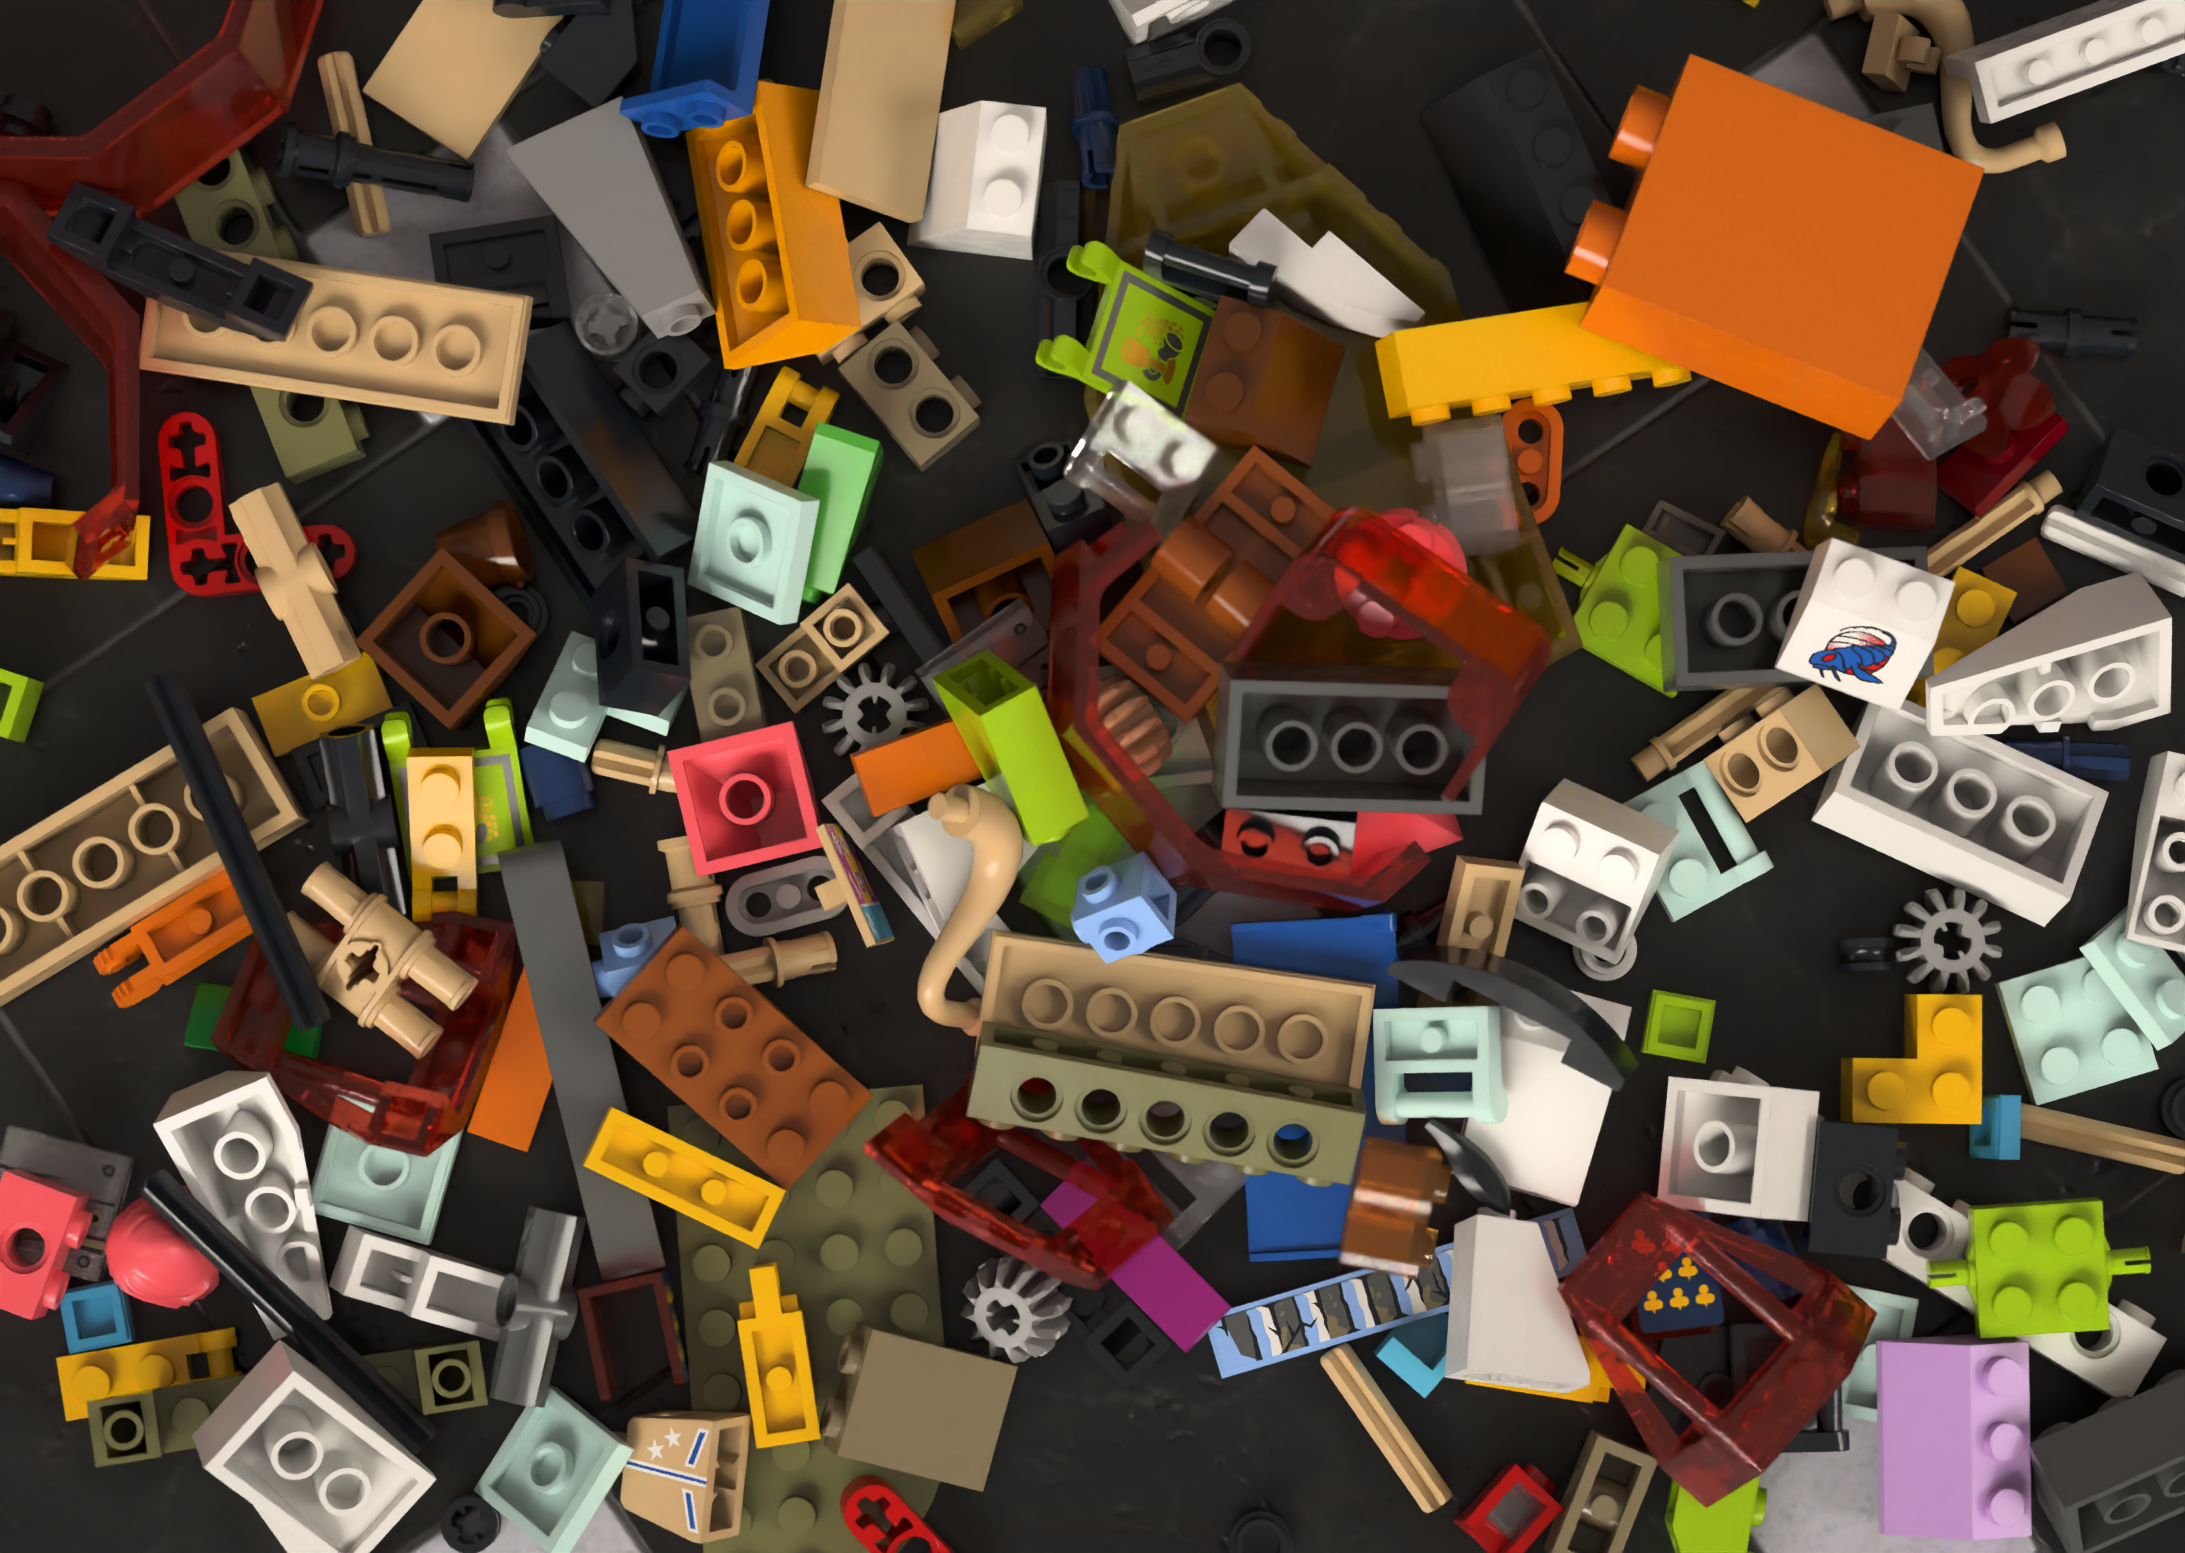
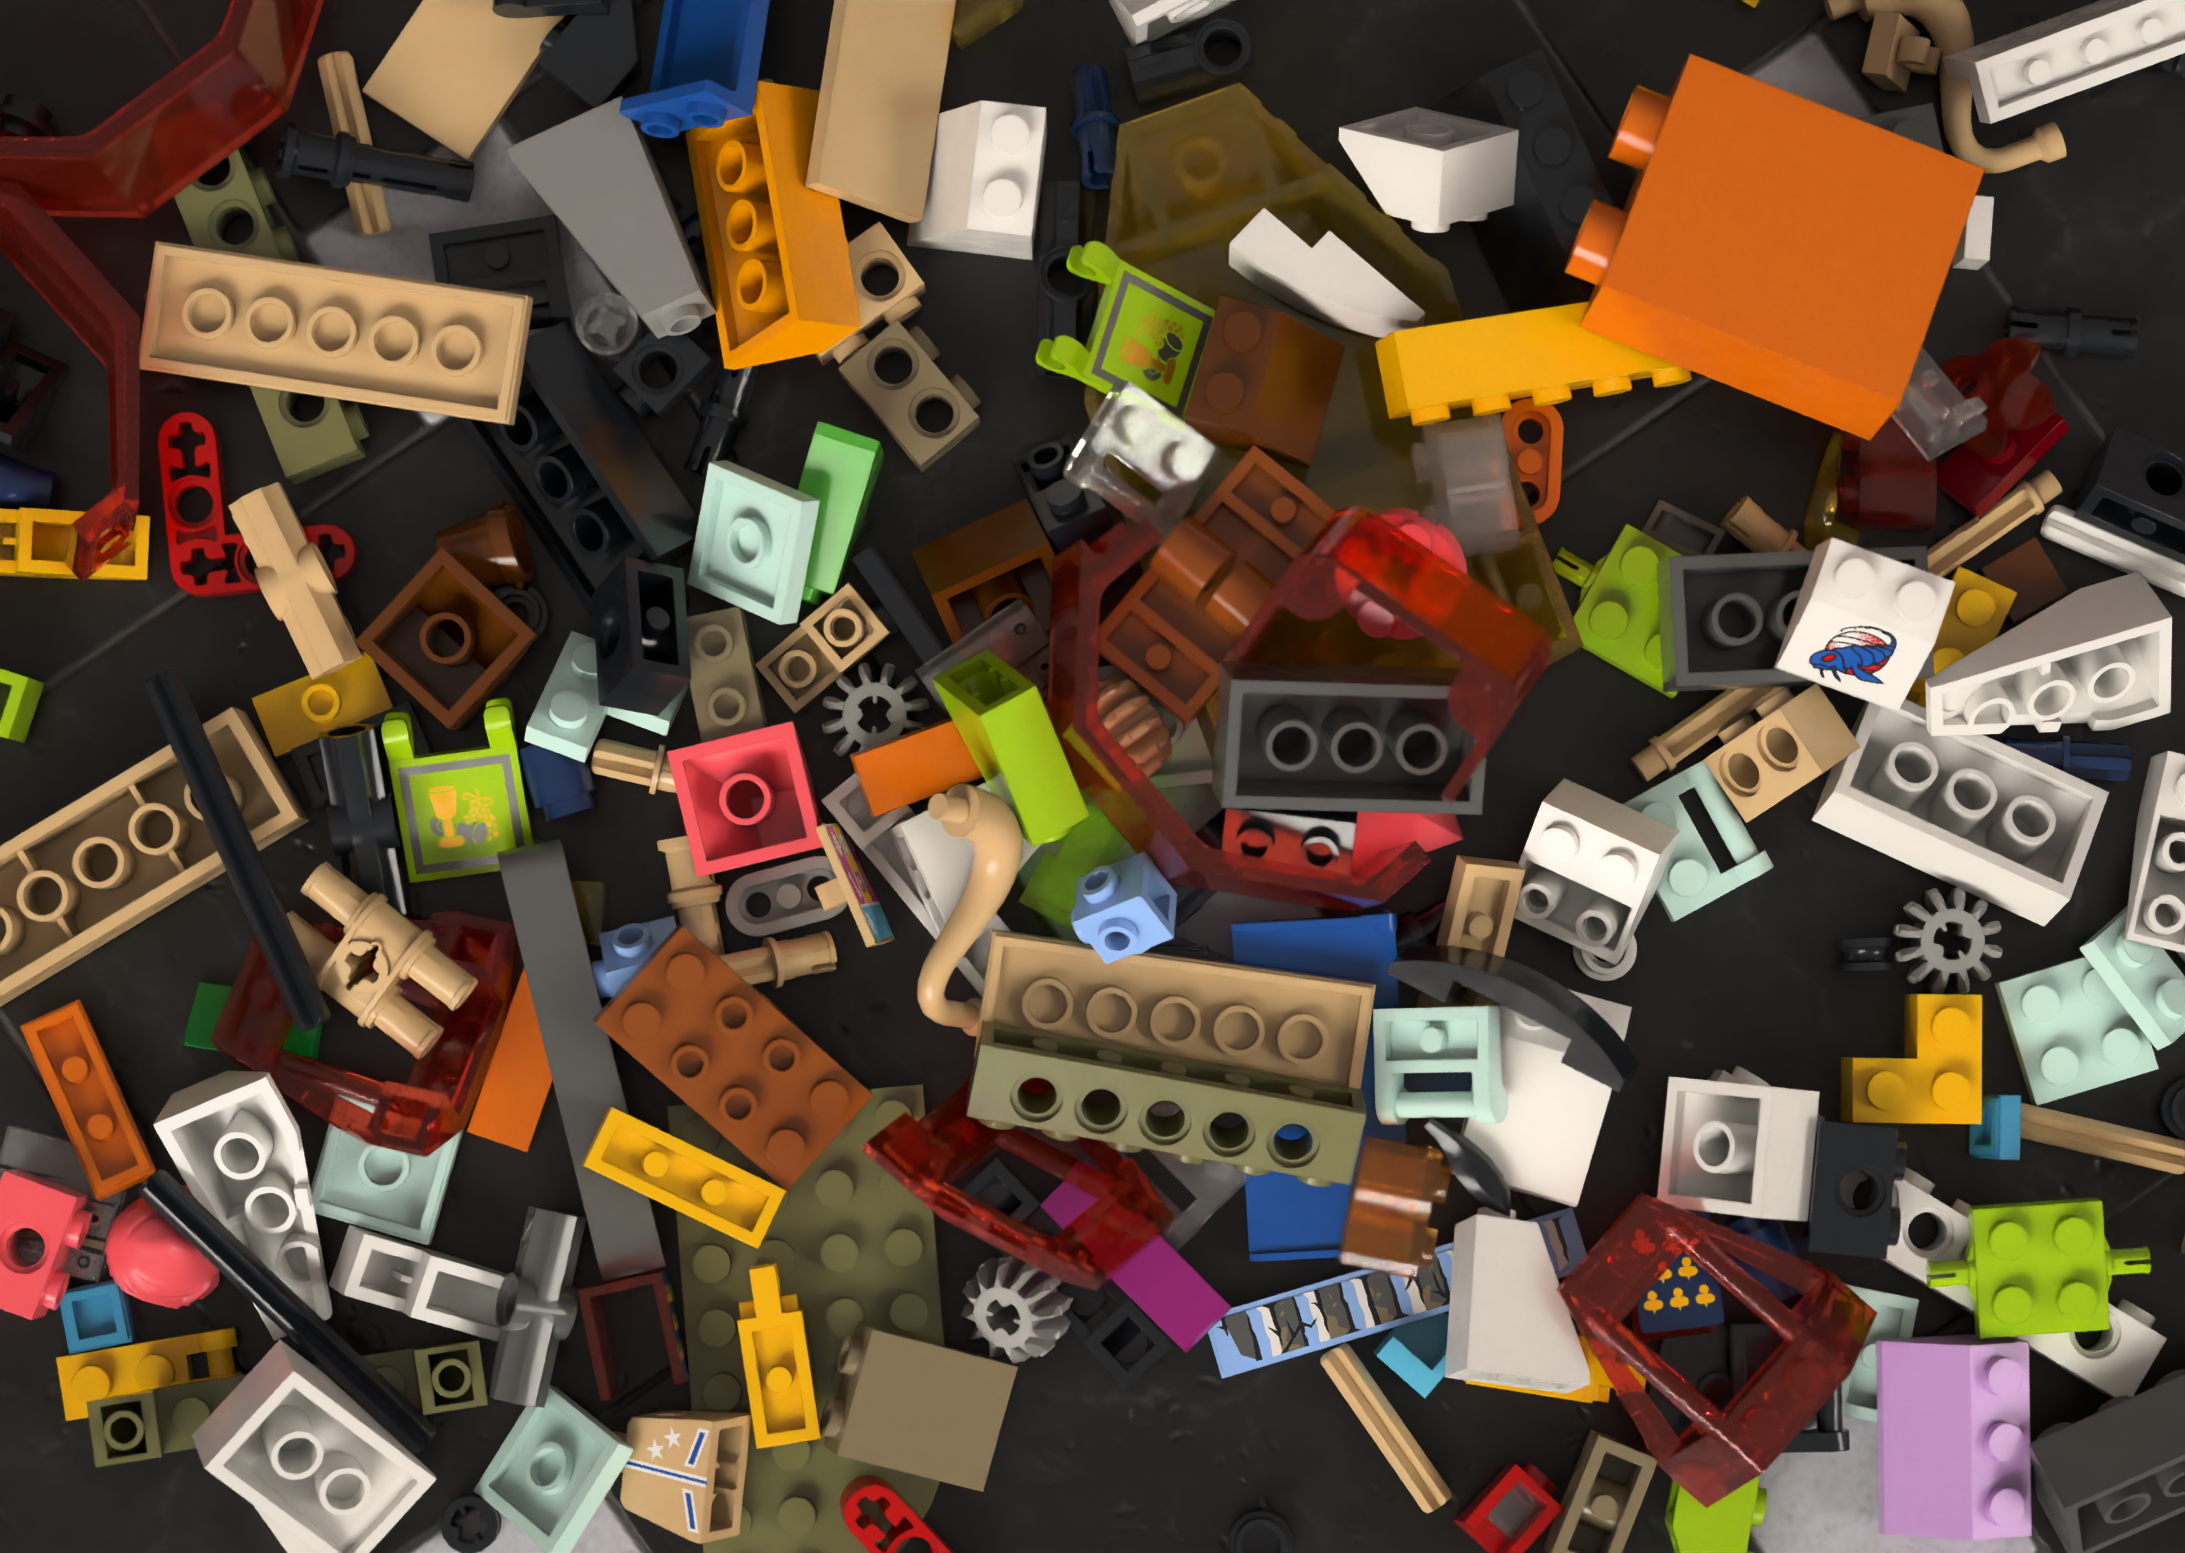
black slope [46,180,313,342] -> none
orange hinge [93,869,253,1009] -> none
yellow plate [407,747,480,923] -> none
yellow plate [733,366,842,489] -> none
black plate [1143,228,1278,311] -> none
lime tile [1640,989,1716,1064] -> none
none -> orange tile [20,999,157,1201]
none -> white slope [1338,107,1519,233]
none -> white tile [1953,195,1994,270]

